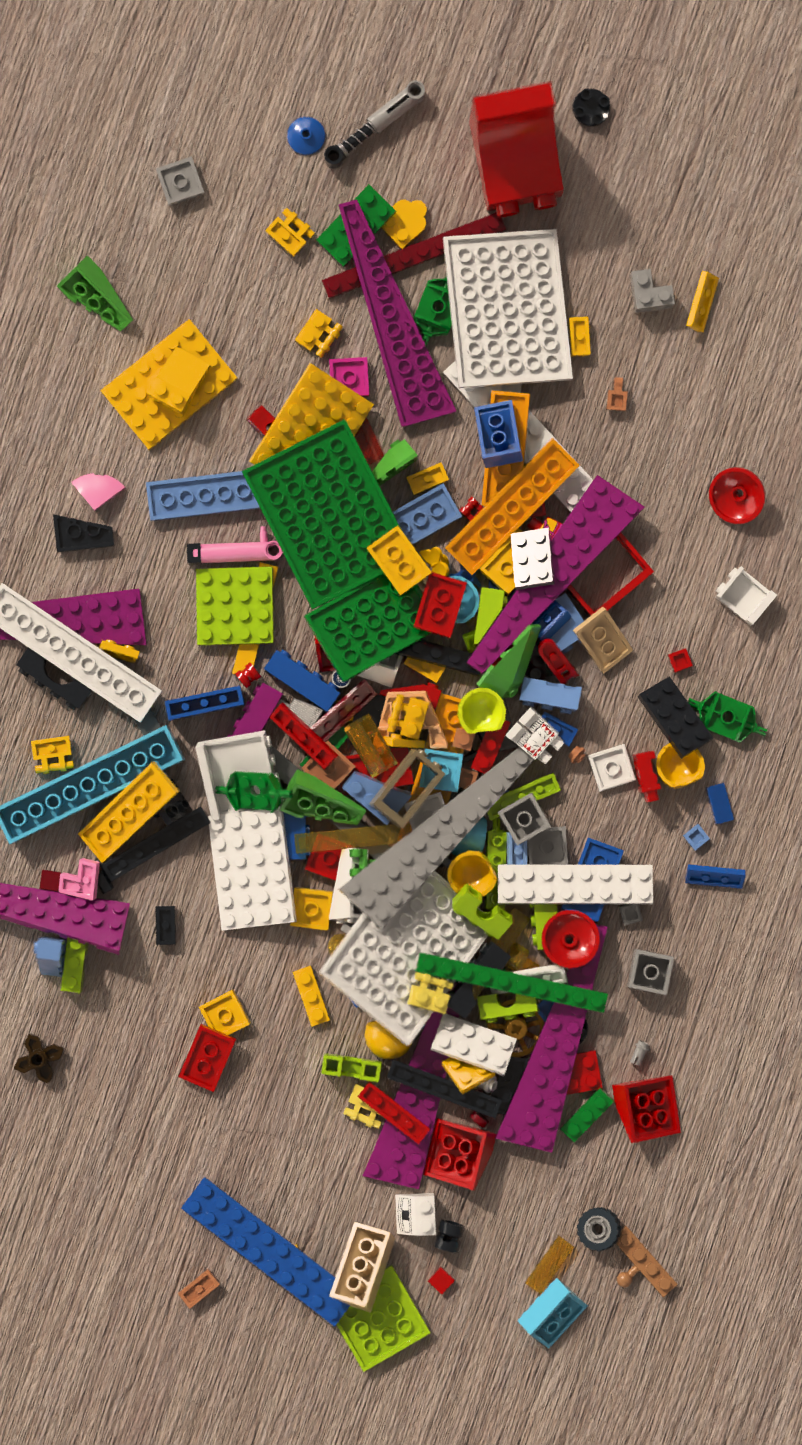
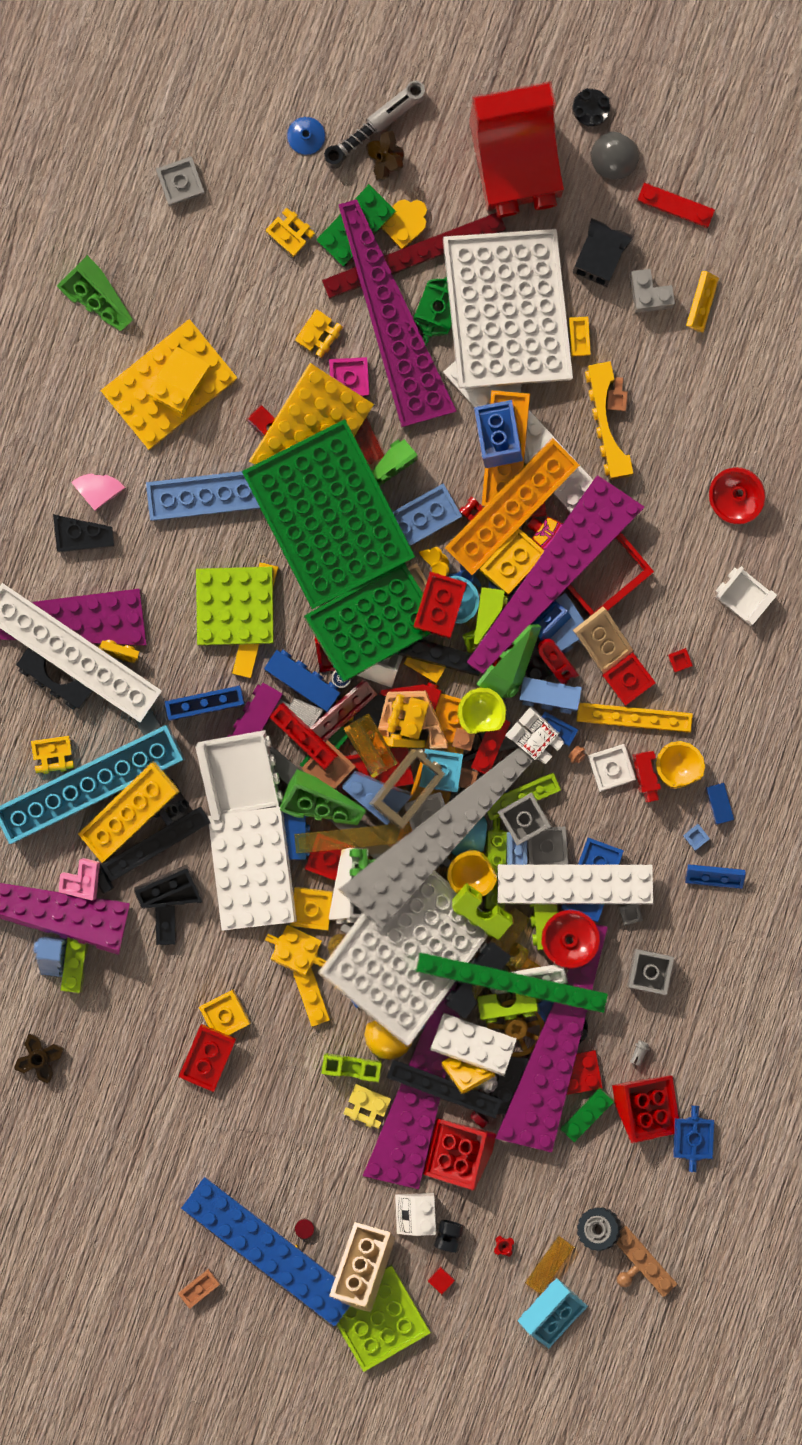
dark red tile [39,870,62,891] -> none
bright pink piece [187,526,283,565] -> none
green plate [215,771,293,813] -> none
red wheel [235,662,261,689] -> none
red plate [357,1081,430,1145] -> none
yellow plate [367,526,432,595] -> none
yellow plate [406,462,449,495] -> none
light yellow plate [408,972,453,1014] -> none
plate [511,528,554,590] -> none
black plate [638,676,713,759] -> none
green plate [688,691,768,743] -> none
none -> black wedge [134,864,203,909]
none -> yellow plate [265,925,327,976]
none -> dark red tile [295,1218,314,1239]
none -> dark brown plant [366,131,404,181]
none -> red plate [494,1236,514,1257]
none -> black piece [572,218,634,287]
none -> yellow tile [576,703,693,733]
none -> yellow arch [585,361,633,480]
none -> dark grey cylinder [591,131,639,180]
none -> red plate [602,652,656,706]
none -> red plate [637,182,715,228]
none -> blue plate [673,1105,714,1172]

